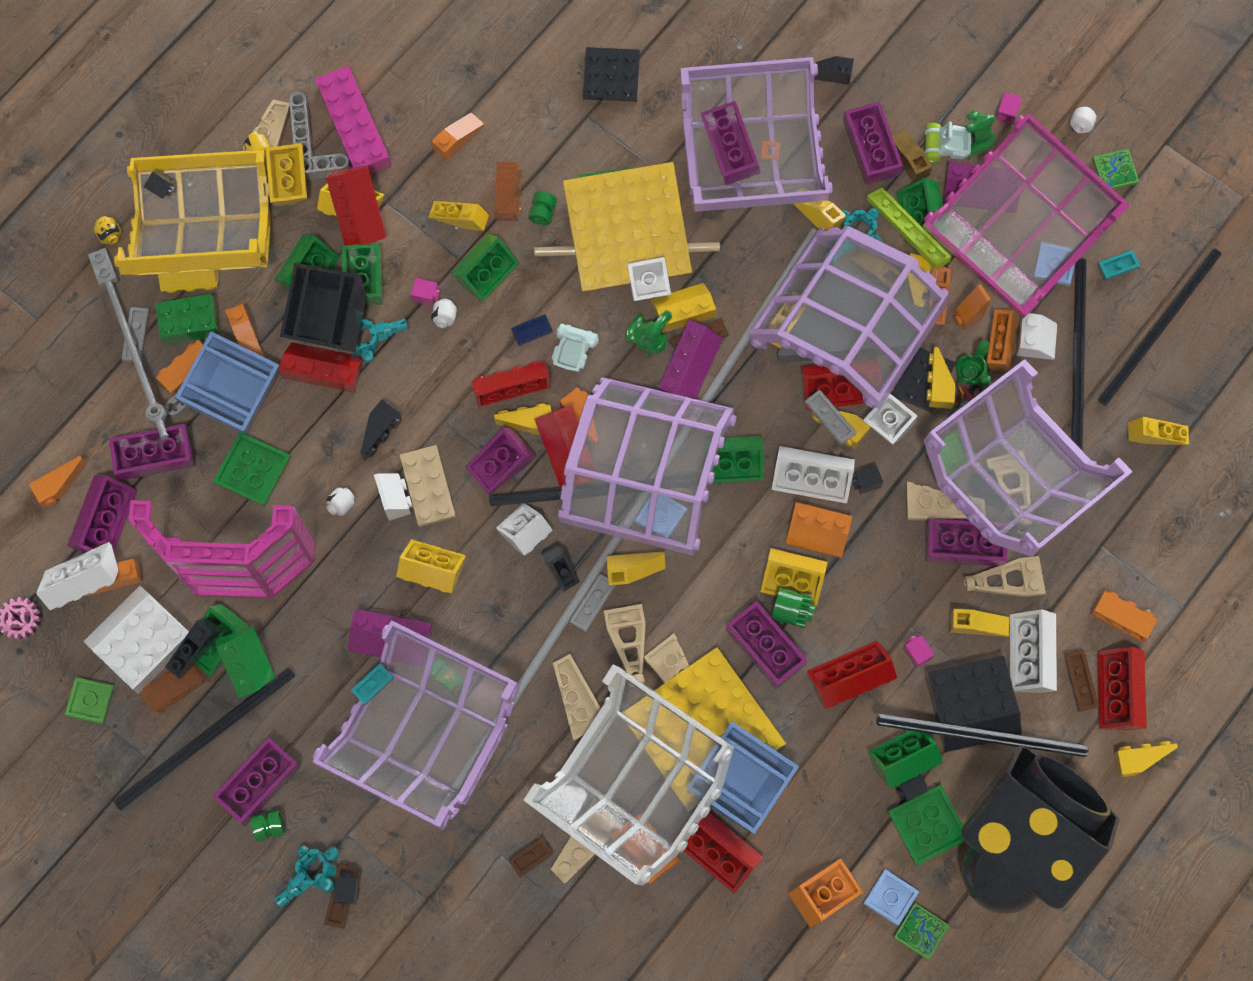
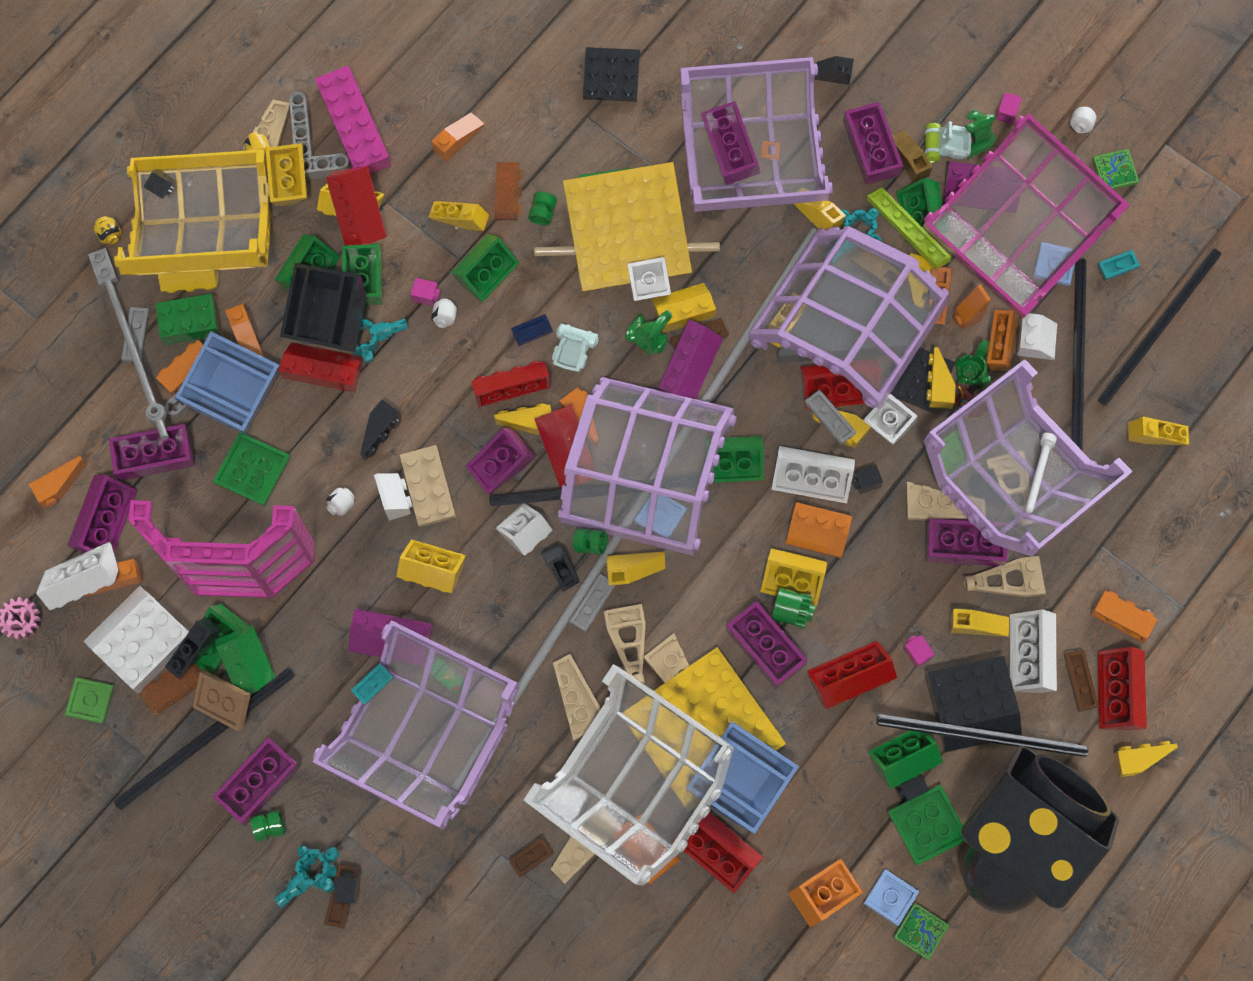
none -> medium nougat plate [193,670,251,731]
none -> green wheel [573,528,608,555]
none -> white piece [1025,433,1057,513]

